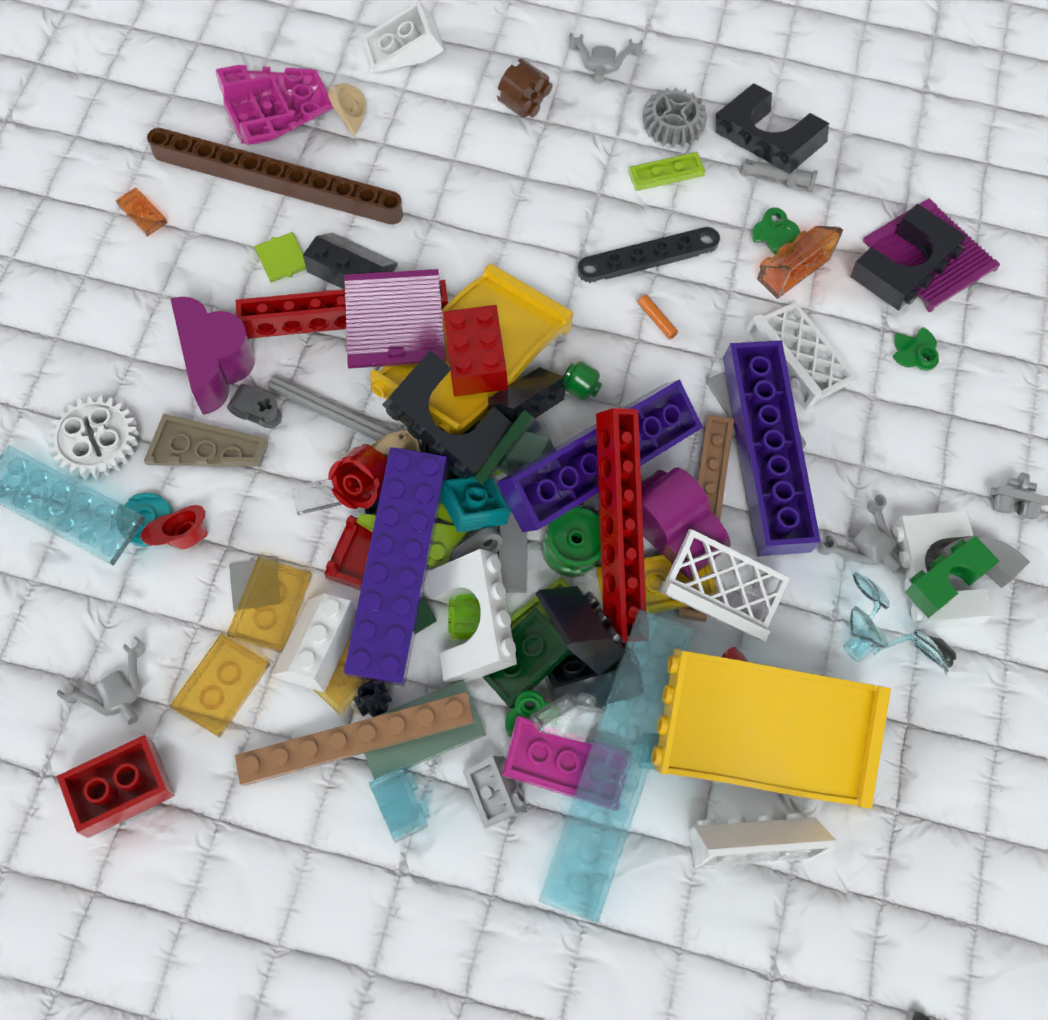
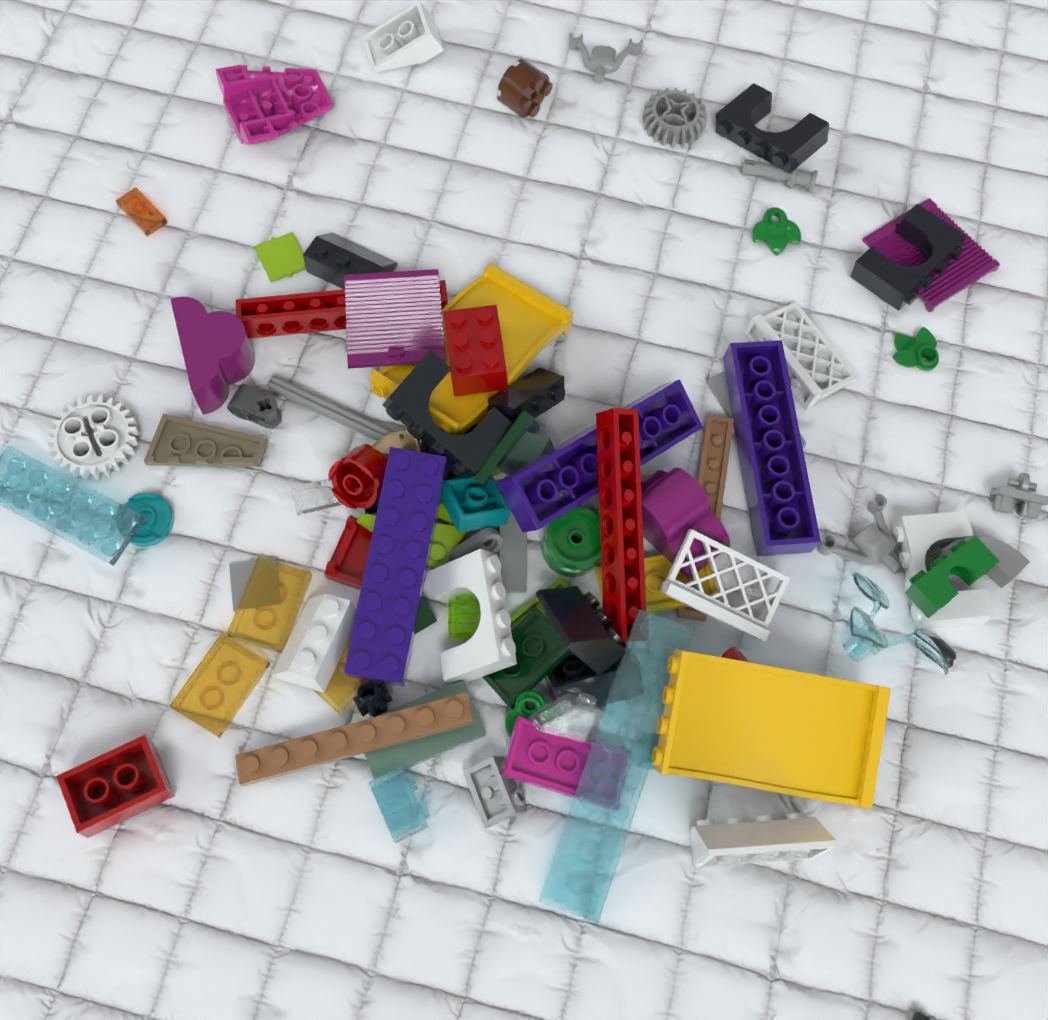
light grey piece [57,637,146,724] -> none
red piece [140,505,208,550] -> none
reddish brown beam [147,128,403,225] -> none
tan piece [328,83,366,136] -> none
green head [563,361,602,400] -> none
black plate [577,227,720,283] -> none
lime tile [628,152,705,191] -> none
orange piece [637,294,679,340] -> none
clear orange slope [757,226,843,299] -> none

